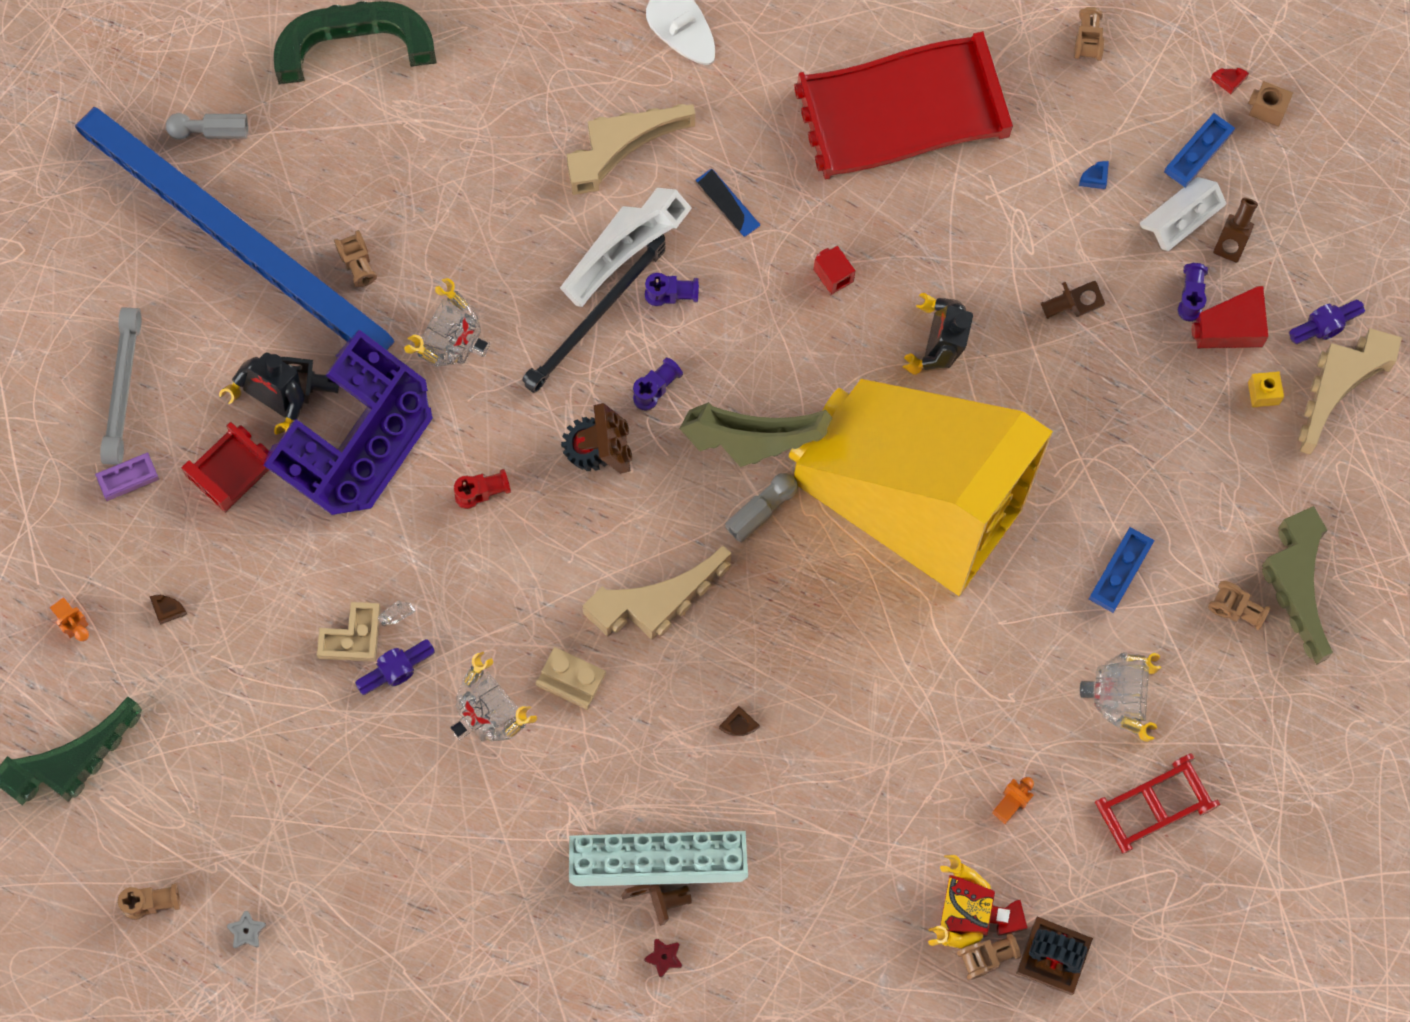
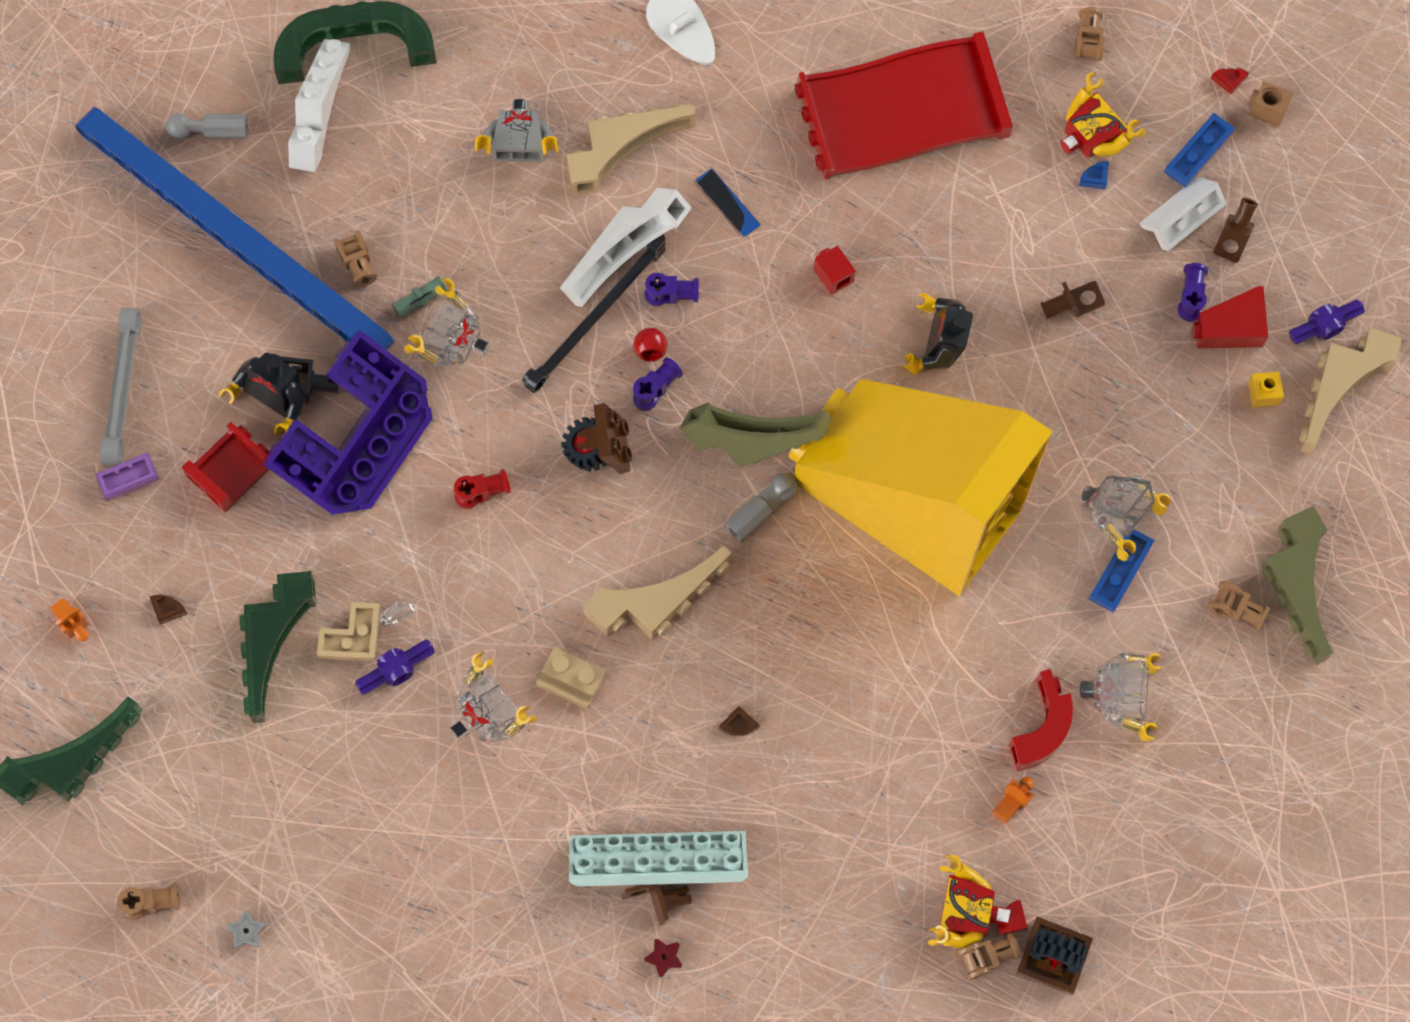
red piece [1095,753,1221,854] -> none
none -> clear green arch [239,571,316,723]
none -> white arch [288,39,350,172]
none -> sand green pin [392,276,447,318]
none -> light grey torso [475,99,559,162]
none -> red piece [633,328,668,362]
none -> red arch [1009,669,1073,772]
none -> torso [1060,72,1146,158]
none -> clear torso [1081,475,1171,561]

